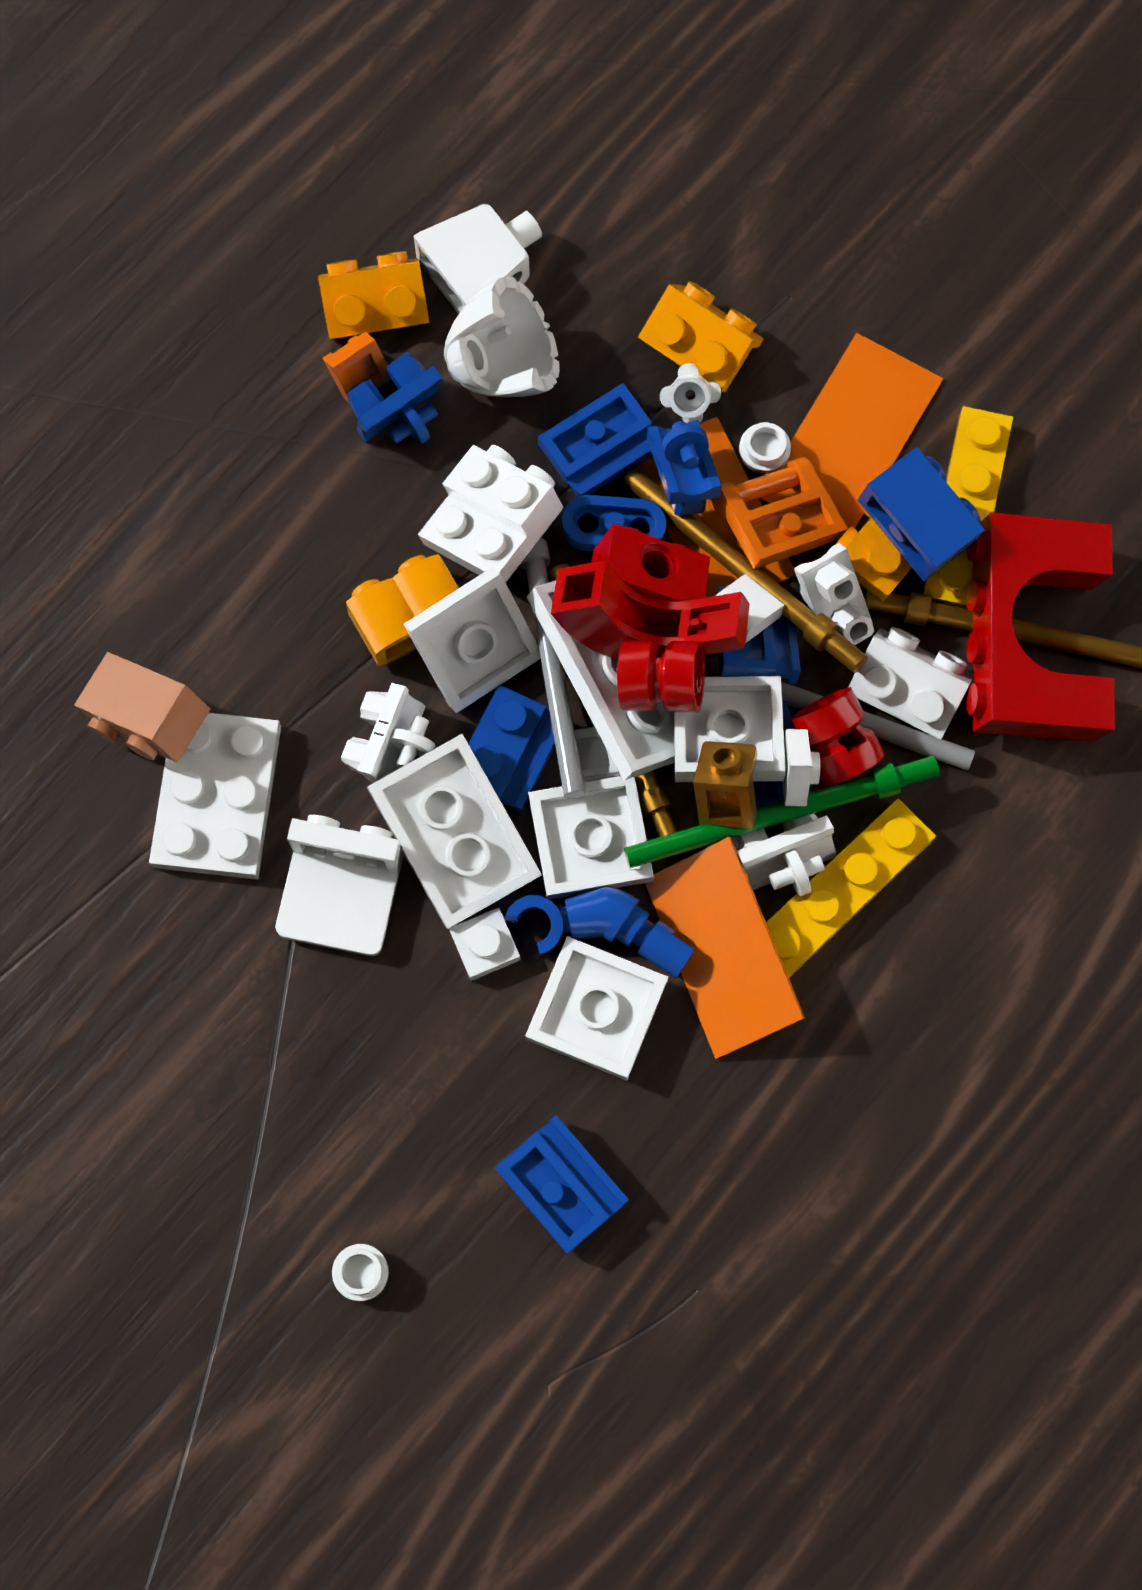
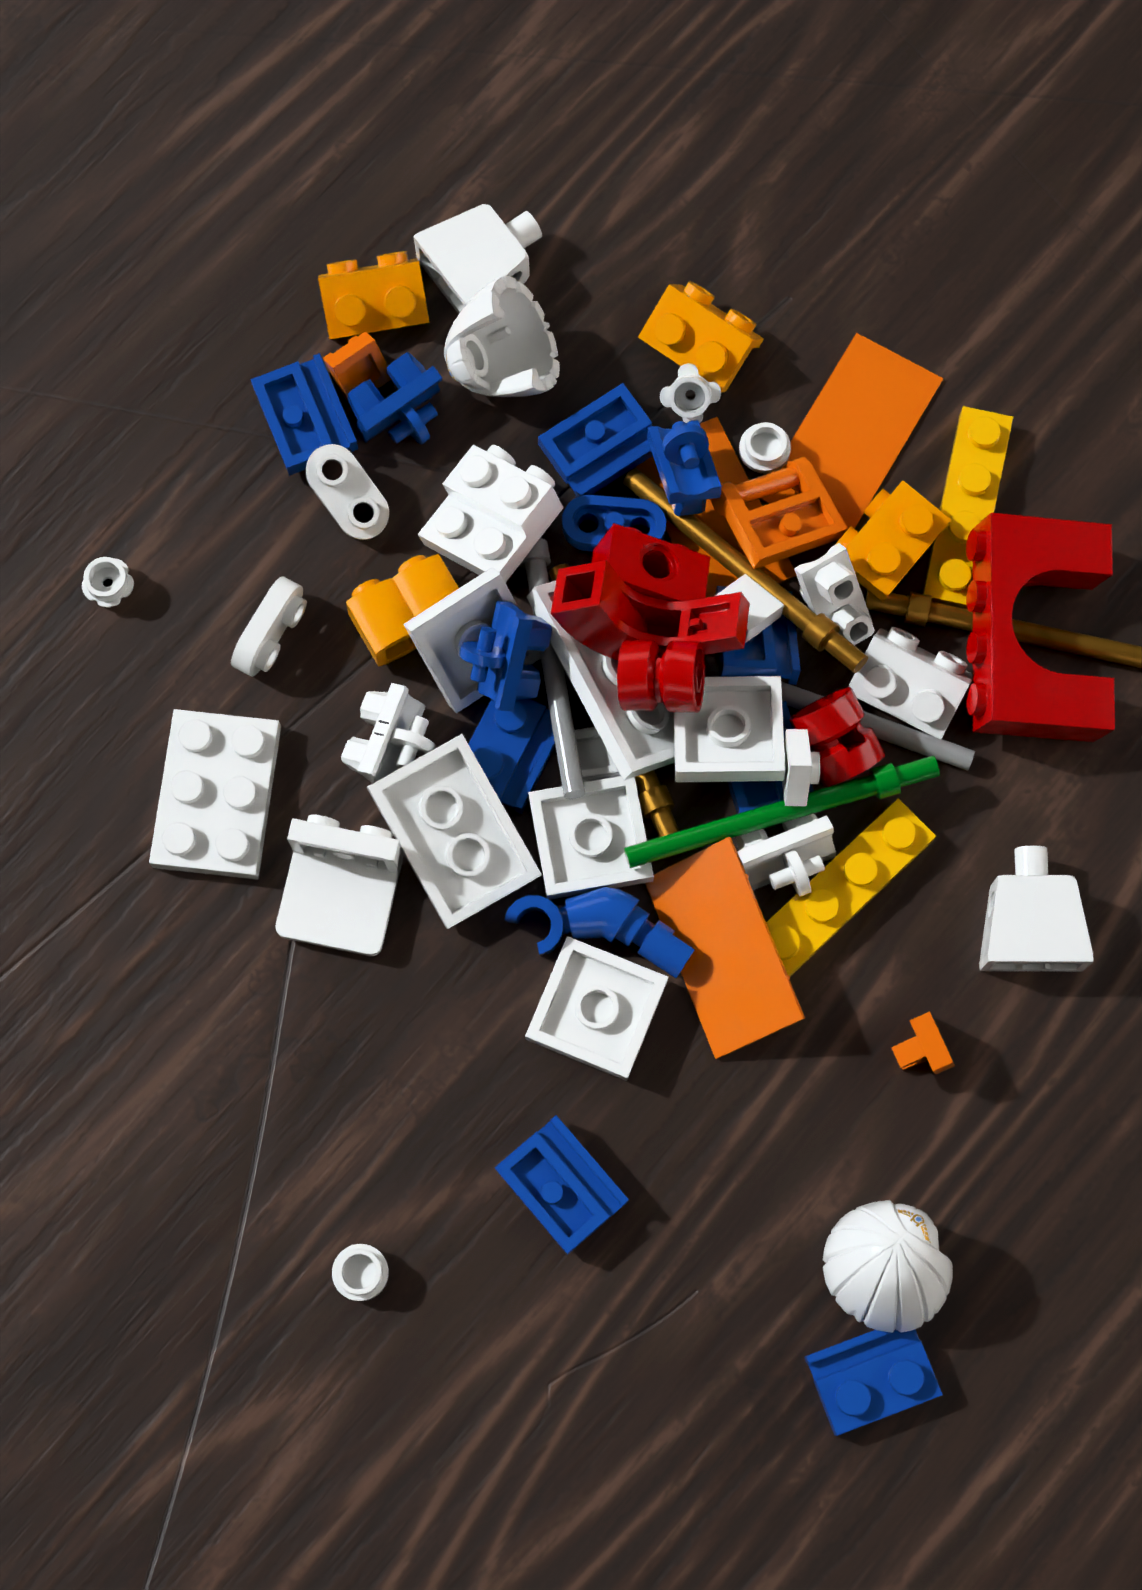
nougat brick [74,652,211,763] -> none
white plate [449,907,521,981] -> none
pearl gold bracket [693,741,757,829] -> none
blue brick [857,447,985,582] -> none
none -> white plate [82,557,134,608]
none -> white plate [231,576,307,677]
none -> blue plate [250,353,359,476]
none -> white plate [306,444,389,540]
none -> blue hips [459,601,552,711]
none -> blue plate [804,1329,943,1436]
none -> white hair [823,1200,953,1333]
none -> orange tile [891,1011,955,1075]
none -> white torso [979,845,1094,972]

